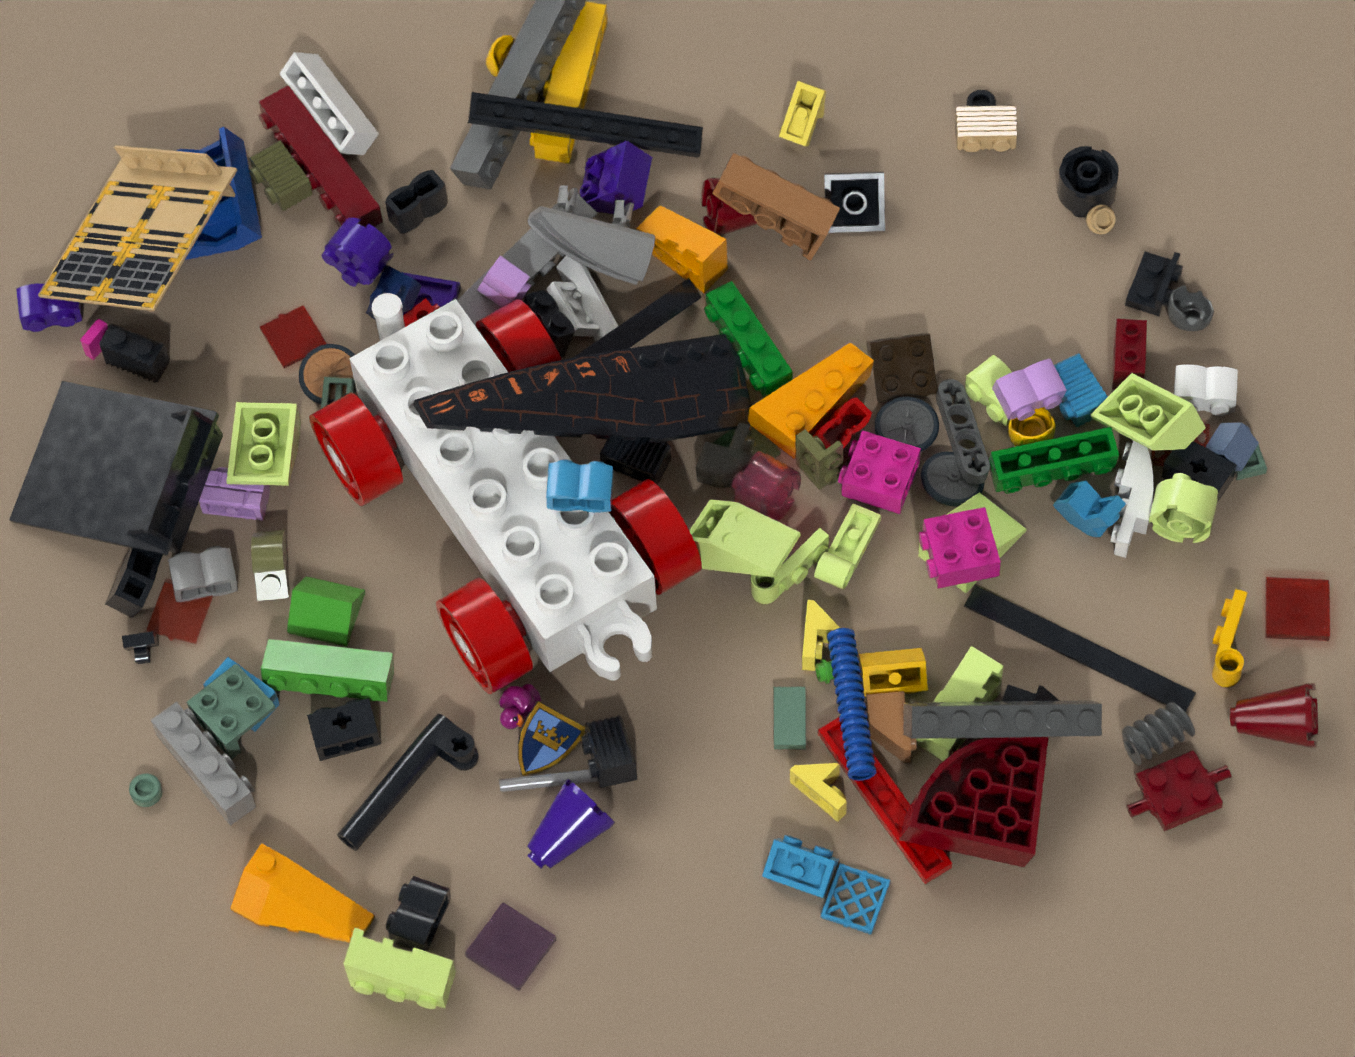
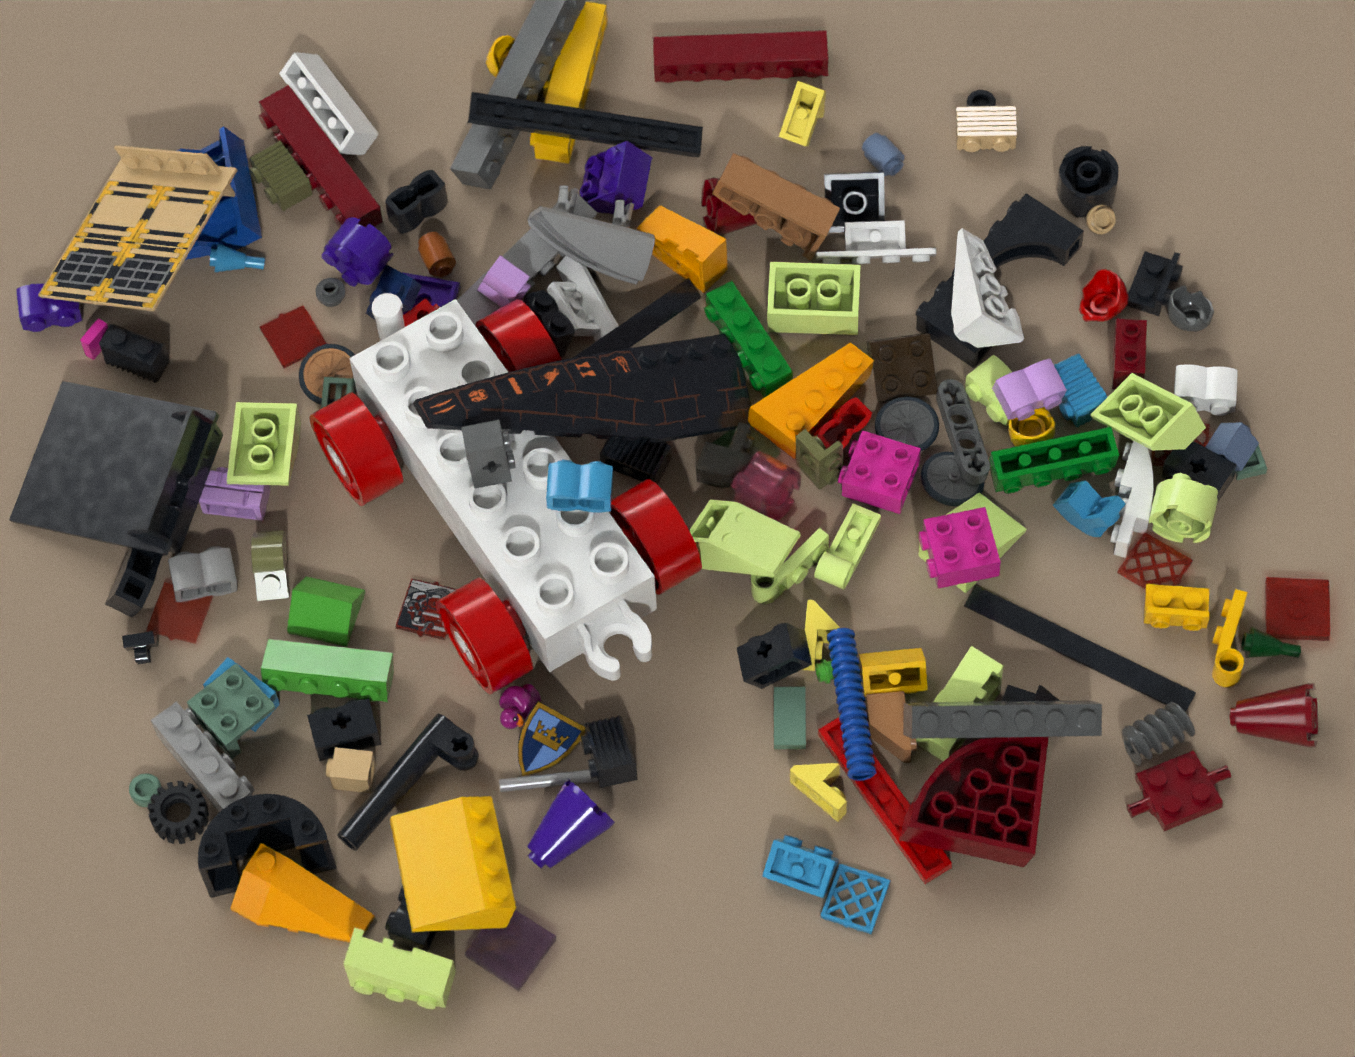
none -> black tyre [148,781,209,844]
none -> black cylinder [198,794,337,898]
none -> dark azure cone [209,243,265,273]
none -> dark grey plate [315,278,346,307]
none -> tan brick [326,747,376,793]
none -> yellow slope [390,796,516,932]
none -> piece [395,578,457,640]
none -> dark orange brick [418,232,456,277]
none -> dark grey brick [461,420,516,489]
none -> dark red brick [653,30,828,83]
none -> black brick [736,623,812,689]
none -> yellowish green brick [767,262,861,335]
none -> white bracket [816,221,937,264]
none -> sand blue brick [862,133,905,176]
none -> black arch [915,193,1084,368]
none -> white wedge [951,228,1024,348]
none -> red hair [1079,269,1129,322]
none -> clear red window [1117,532,1193,589]
none -> yellow bracket [1144,584,1210,631]
none -> dark green cone [1241,627,1301,658]

